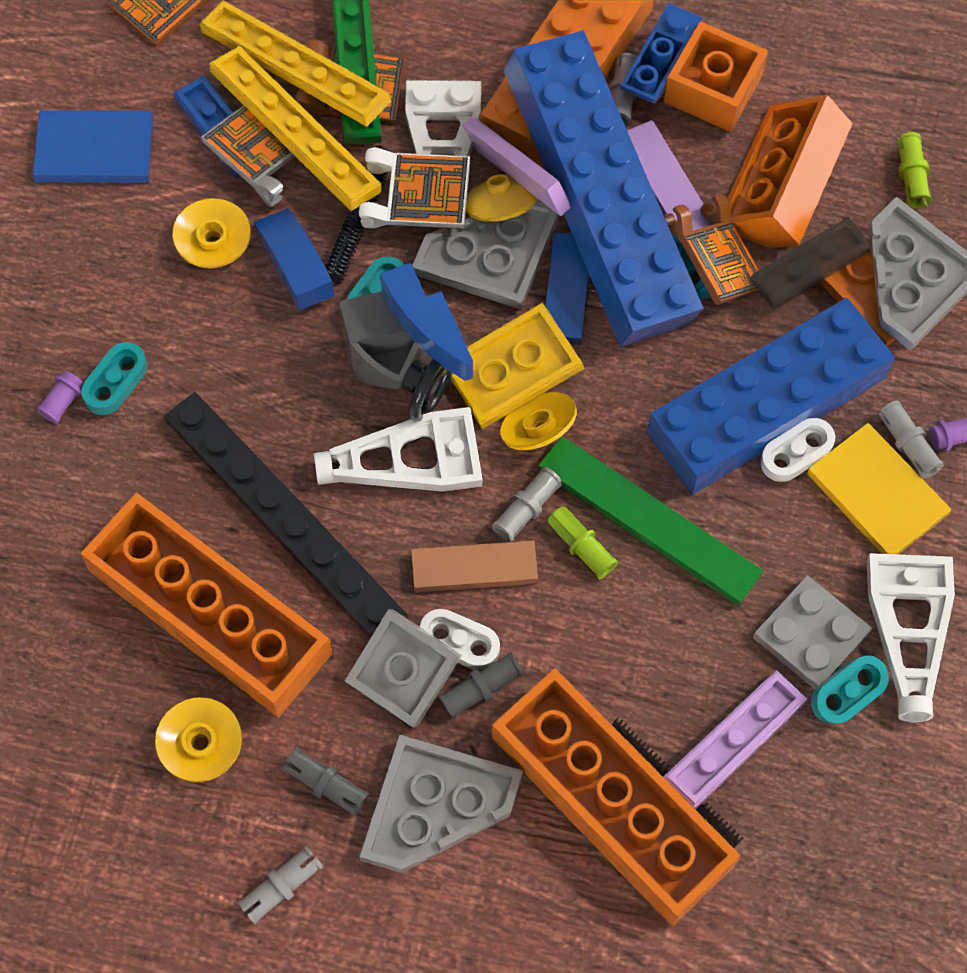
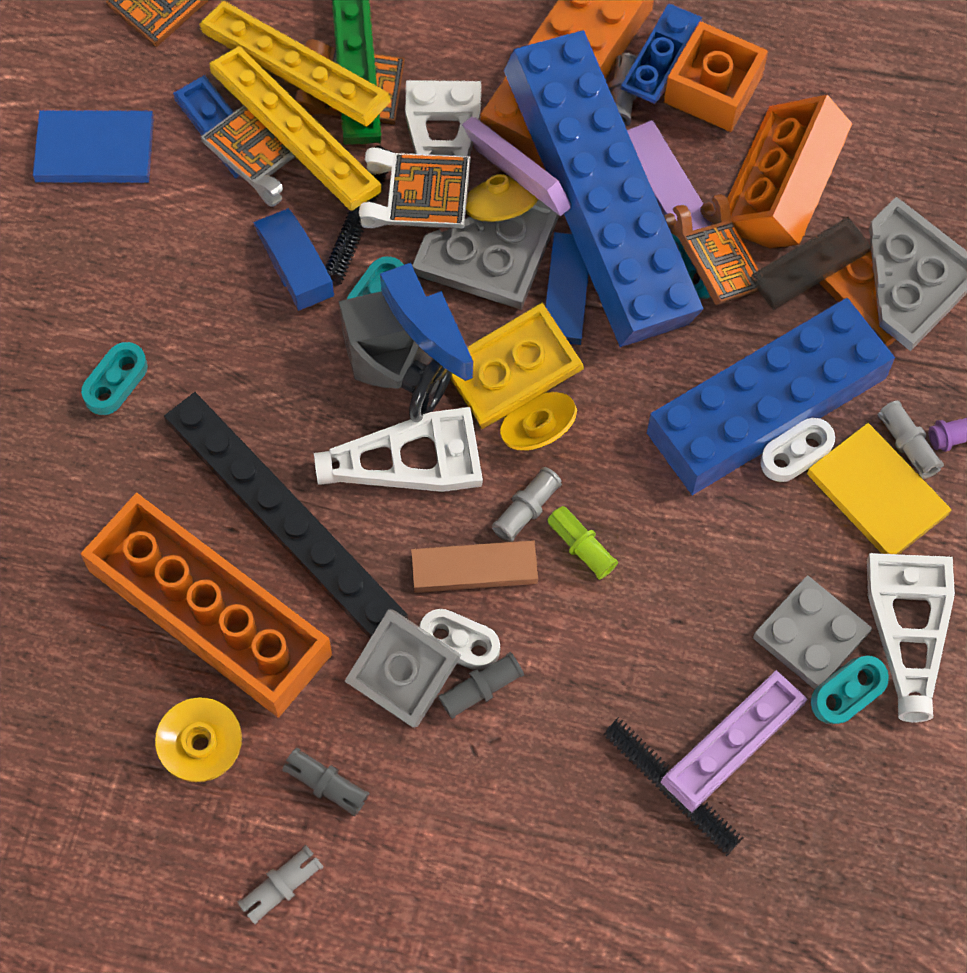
medium lavender pin [37,371,83,424] -> none
yellow dish [173,198,251,268] -> none
light grey plate [360,735,523,873] -> none
orange brick [492,668,741,927] -> none
green tile [538,436,764,607] -> none
lime pin [896,132,932,209] -> none

